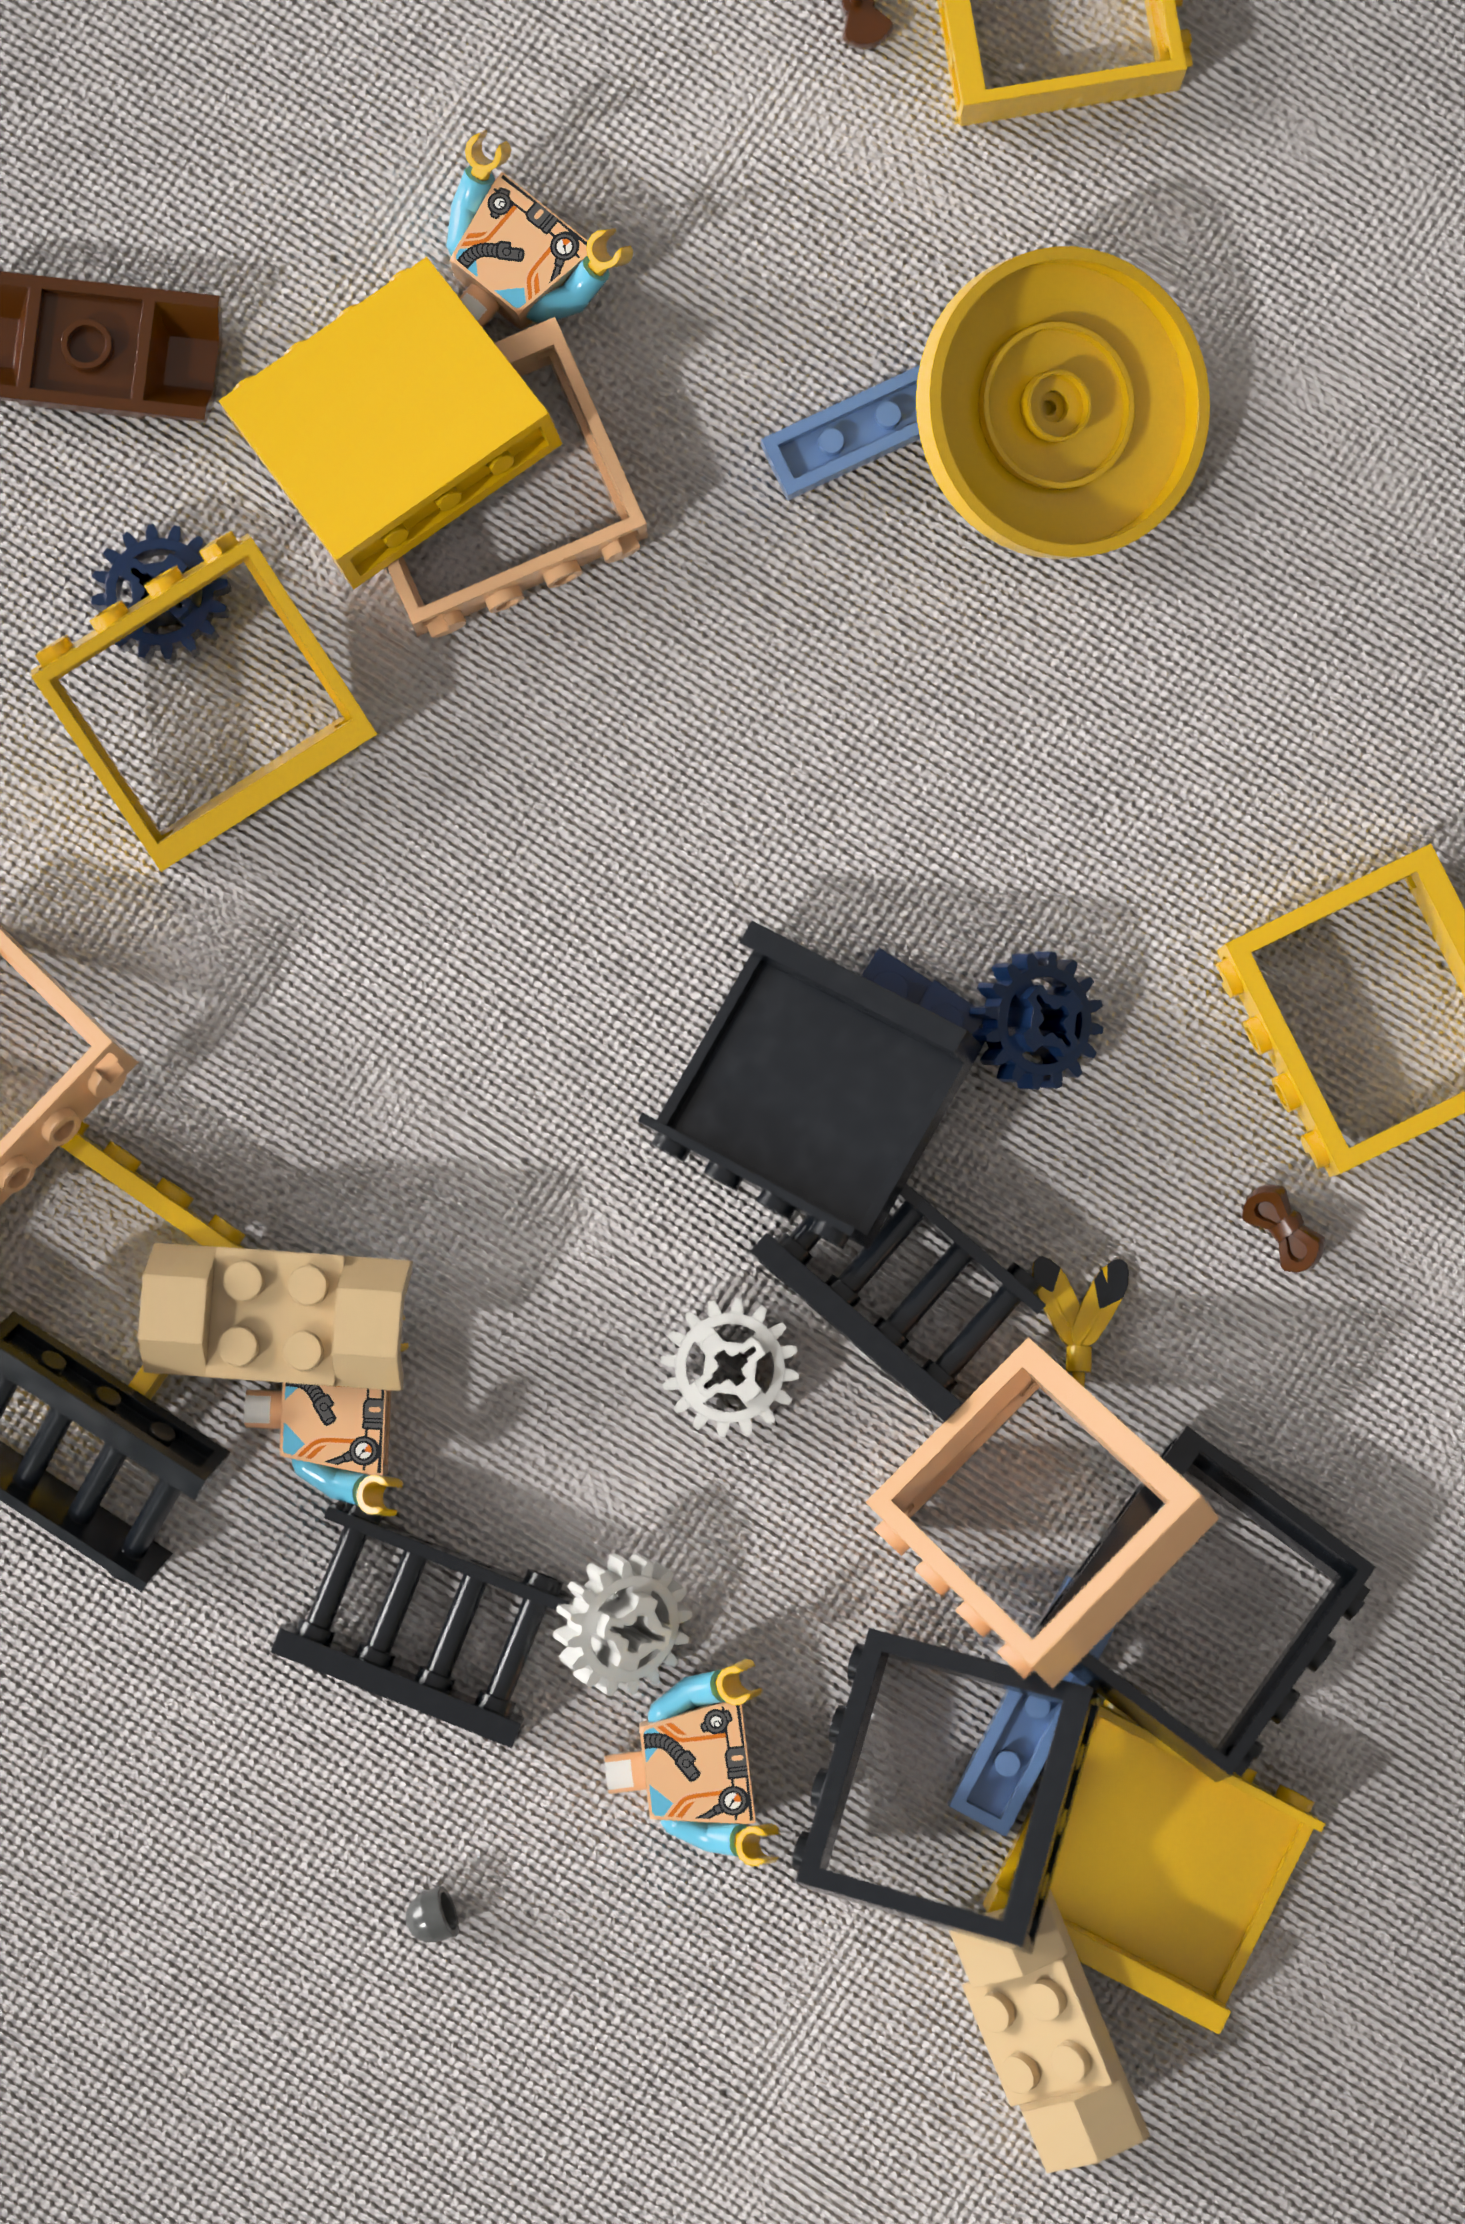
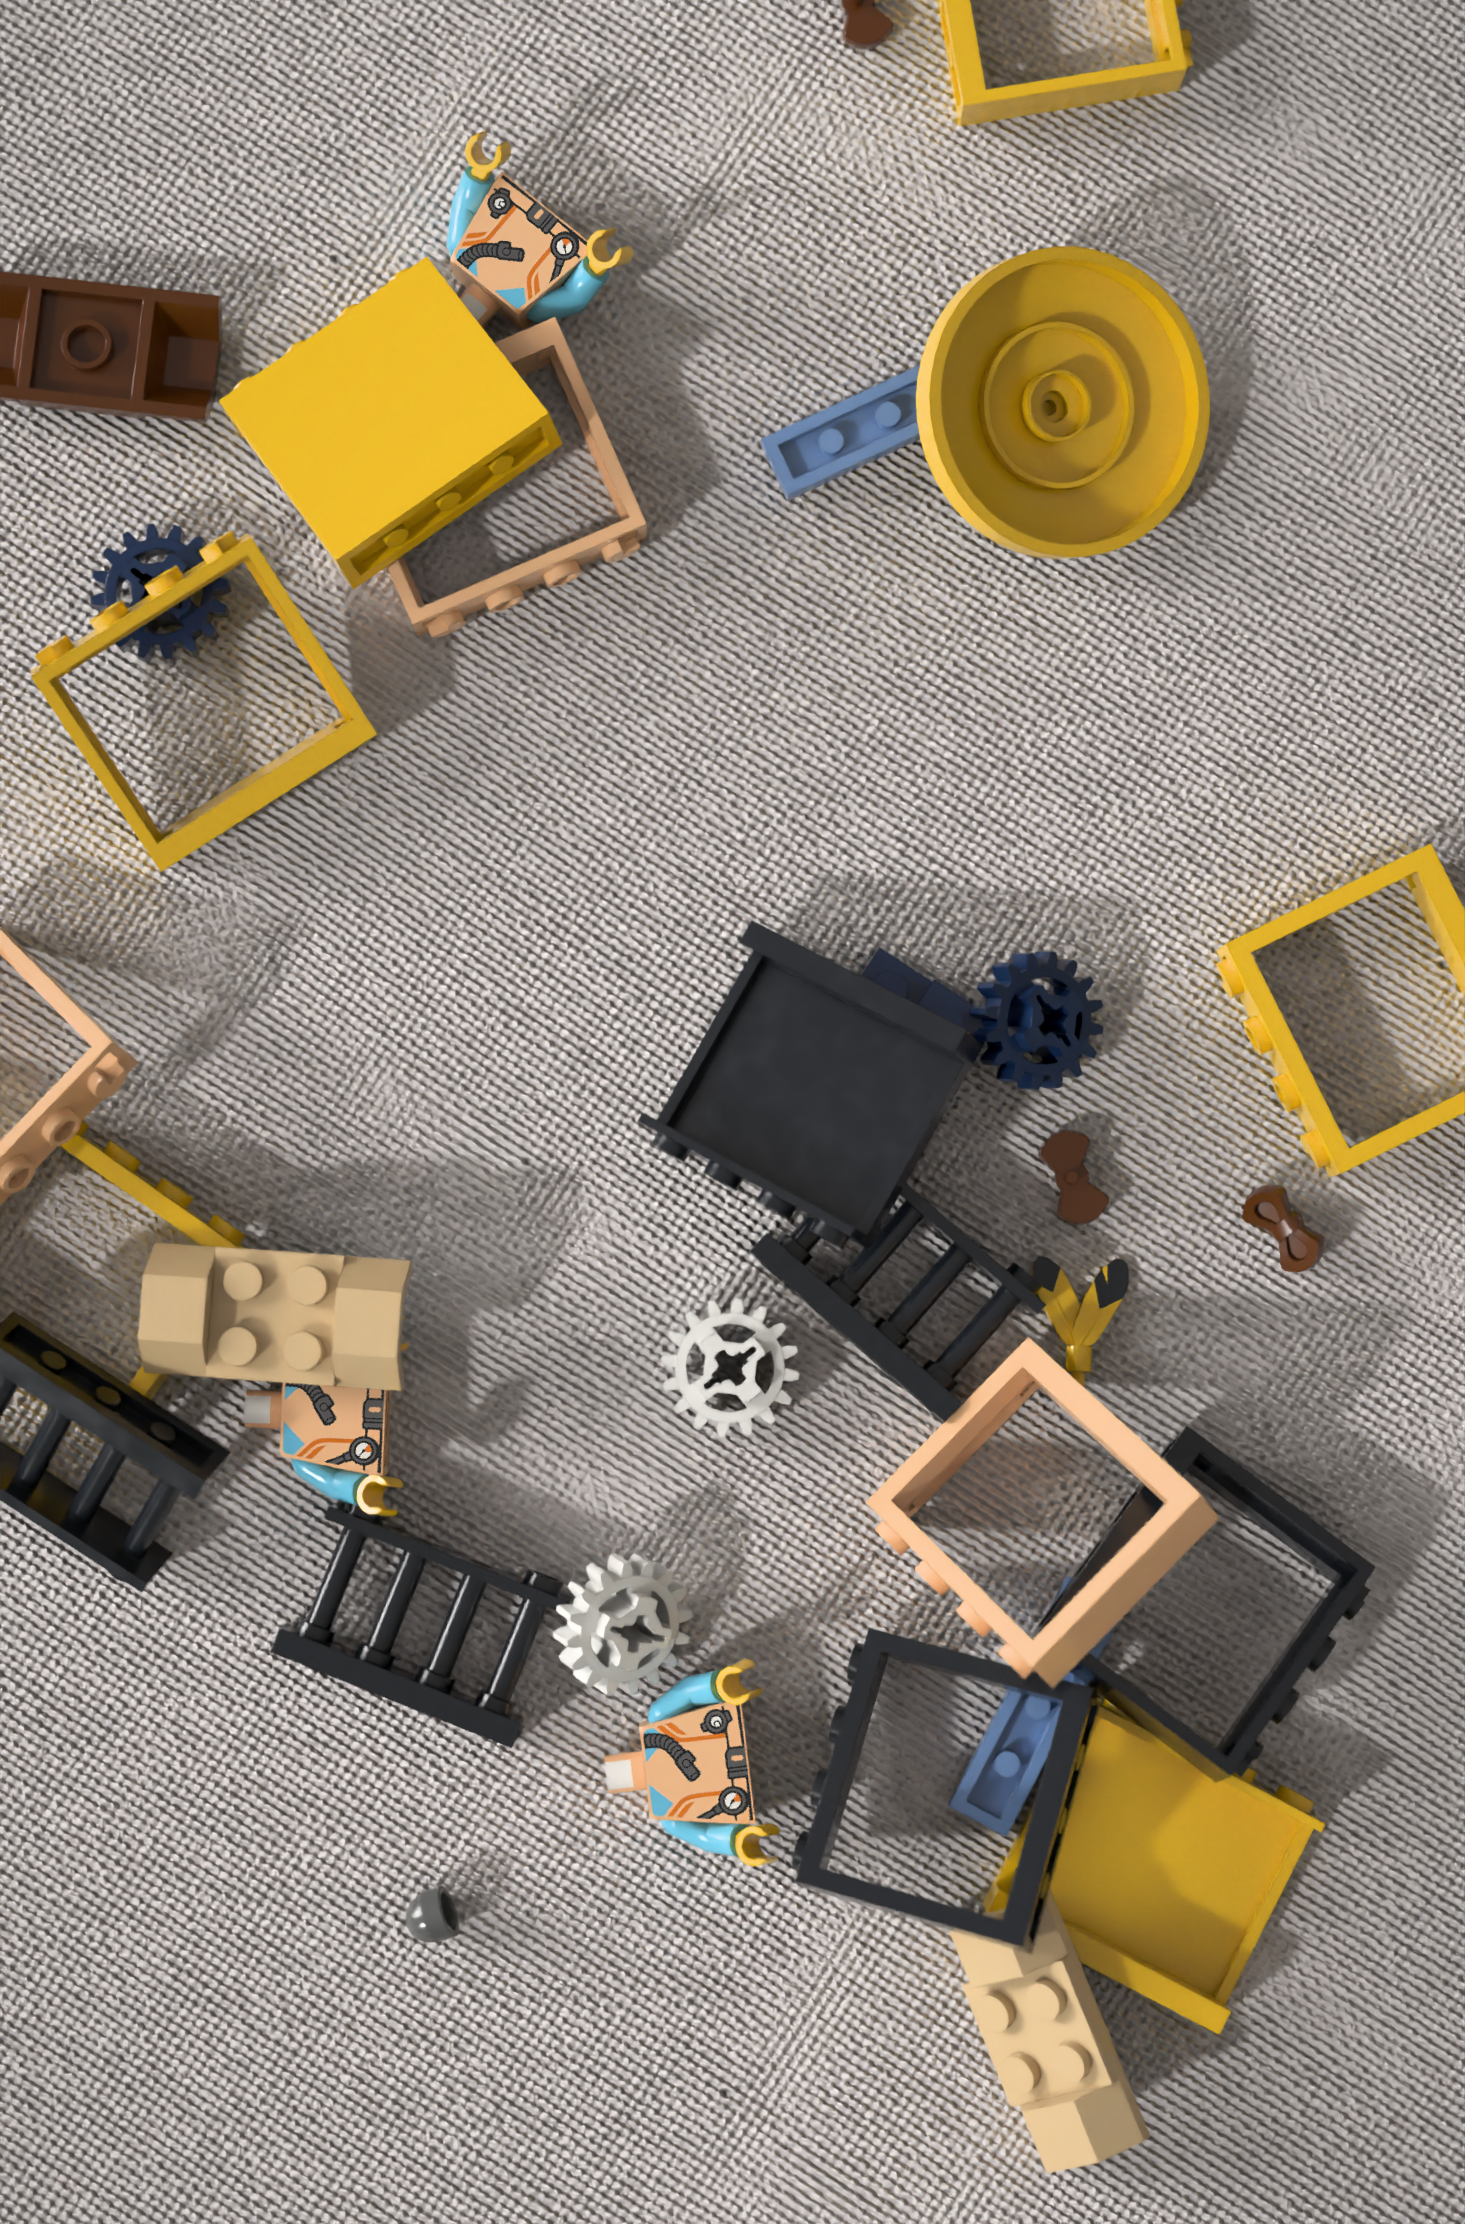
none -> reddish brown piece [1038,1130,1109,1225]

